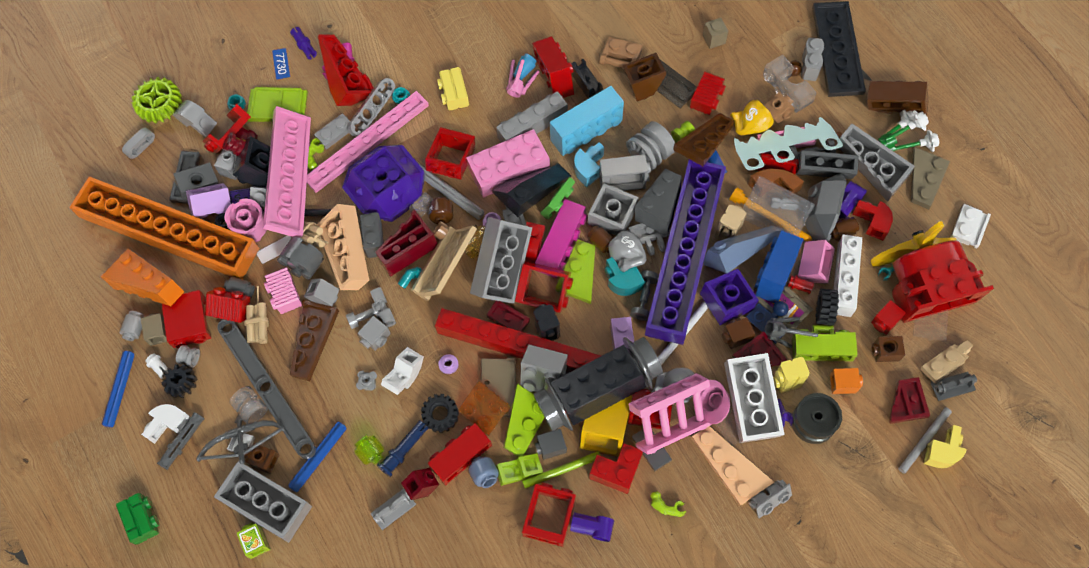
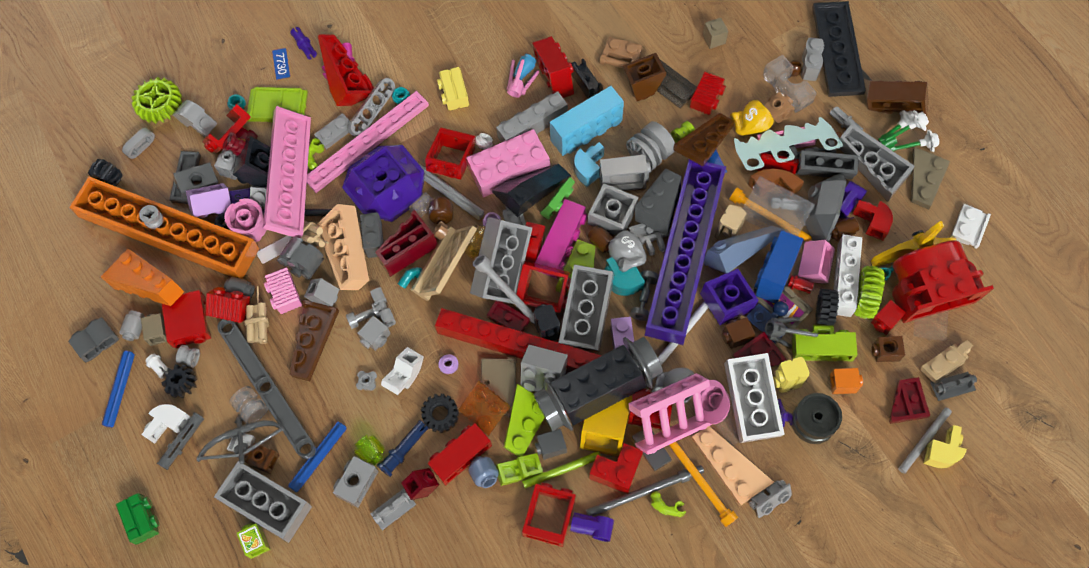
none -> dark grey brick [68,318,119,363]
none -> black gear [88,159,123,186]
none -> light grey wheel [139,205,163,229]
none -> light grey brick [333,456,379,508]
none -> light grey piece [473,254,535,324]
none -> white plate [475,133,493,150]
none -> light grey brick [559,265,614,352]
none -> dark grey bar [586,465,704,516]
none -> light orange piece [669,442,738,527]
none -> light grey axle [830,106,864,131]
none -> lime gear [854,266,885,319]

